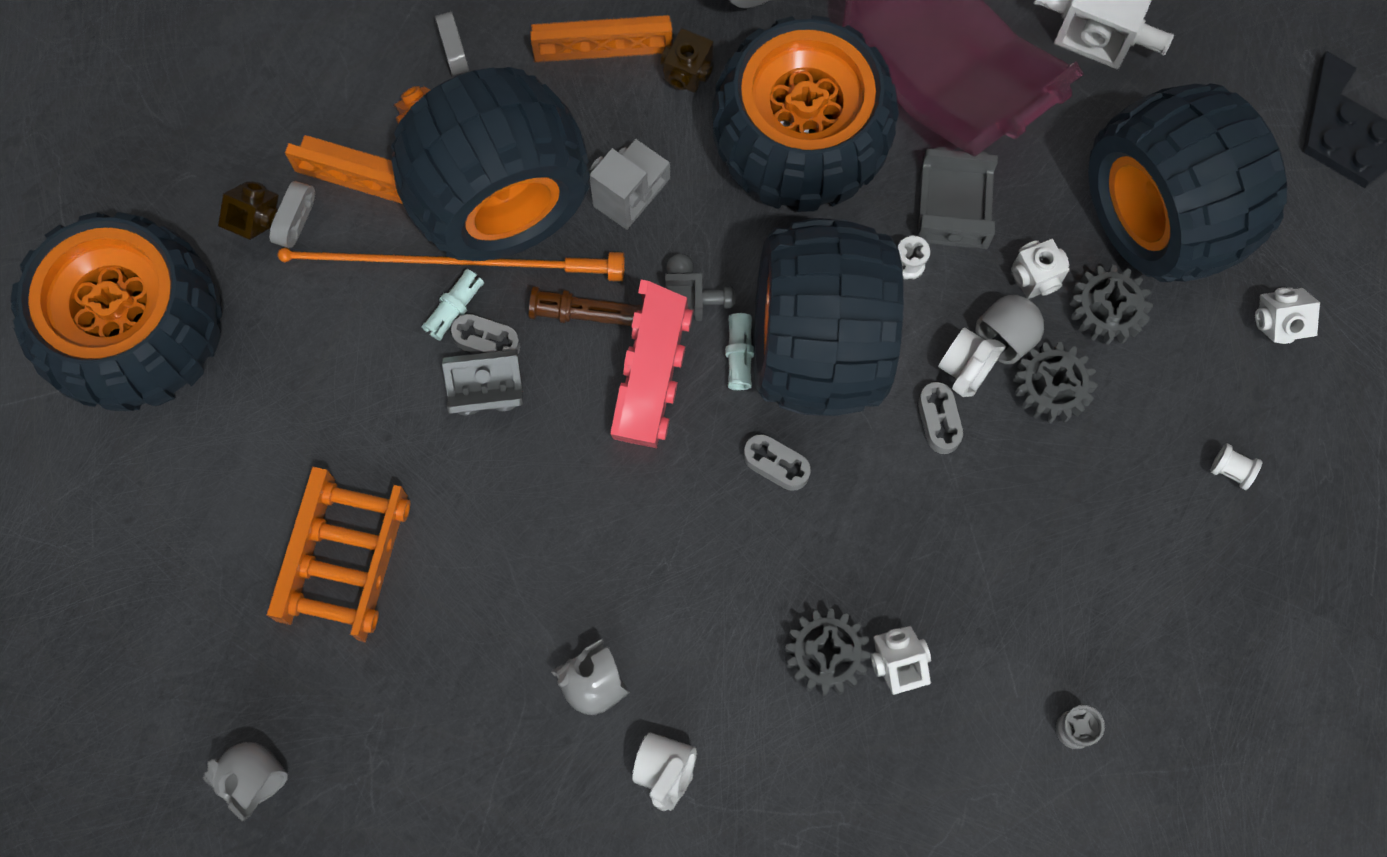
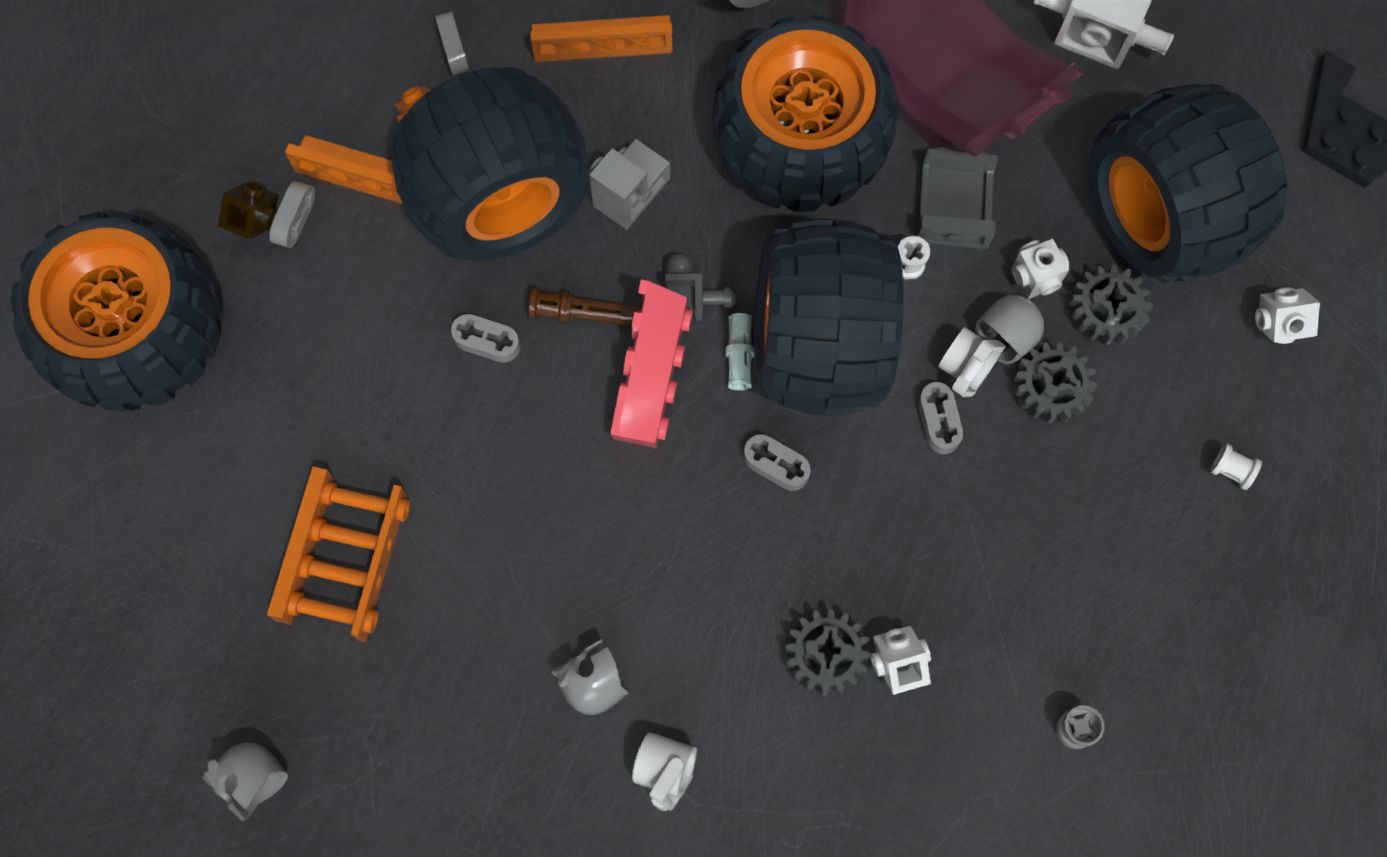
orange piece [278,248,625,281] -> none
light aqua pin [422,269,484,340] -> none
dark grey bracket [442,350,523,415] -> none
dark brown brick [660,28,714,93] -> none

